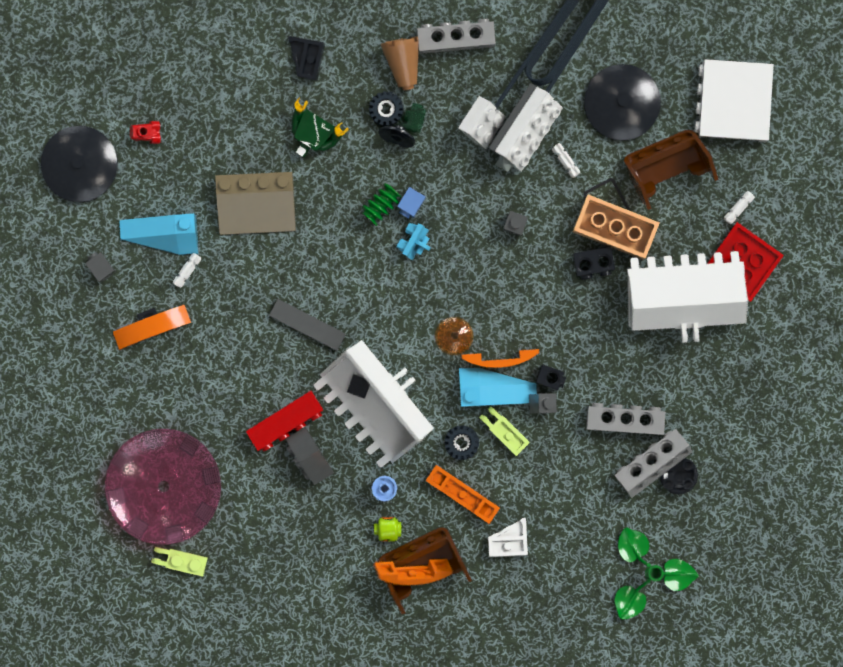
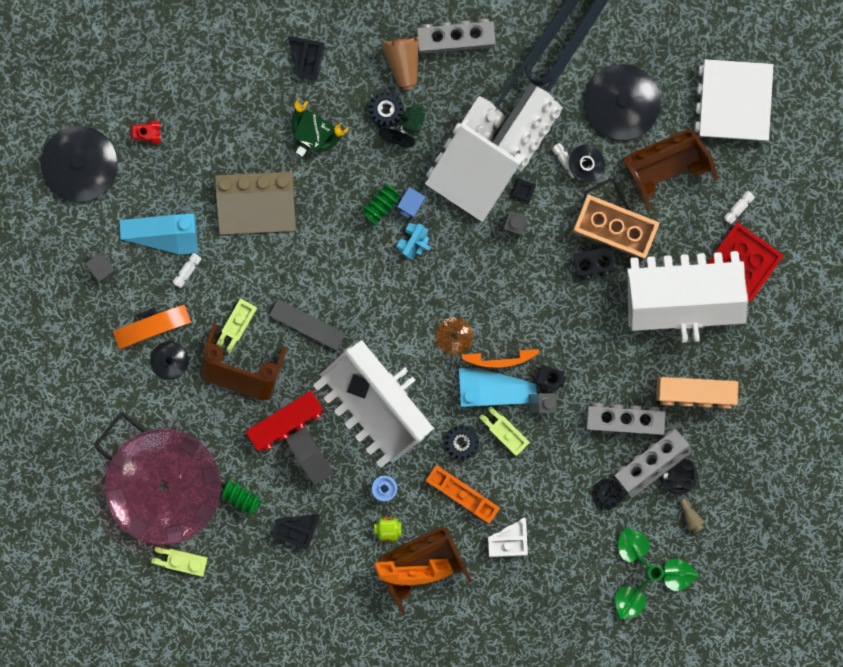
none -> black piece [94,412,147,462]
none -> black dish [151,341,189,380]
none -> reddish brown windscreen [199,323,288,400]
none -> yellowish green hinge [216,298,257,354]
none -> green piece [221,477,264,517]
none -> black wing [271,514,321,550]
none -> white panel [425,119,525,222]
none -> black tile [512,178,536,203]
none -> black dish [568,145,605,182]
none -> black gear [592,479,623,510]
none -> light nougat brick [656,377,738,409]
none -> dark tan cone [679,498,706,533]

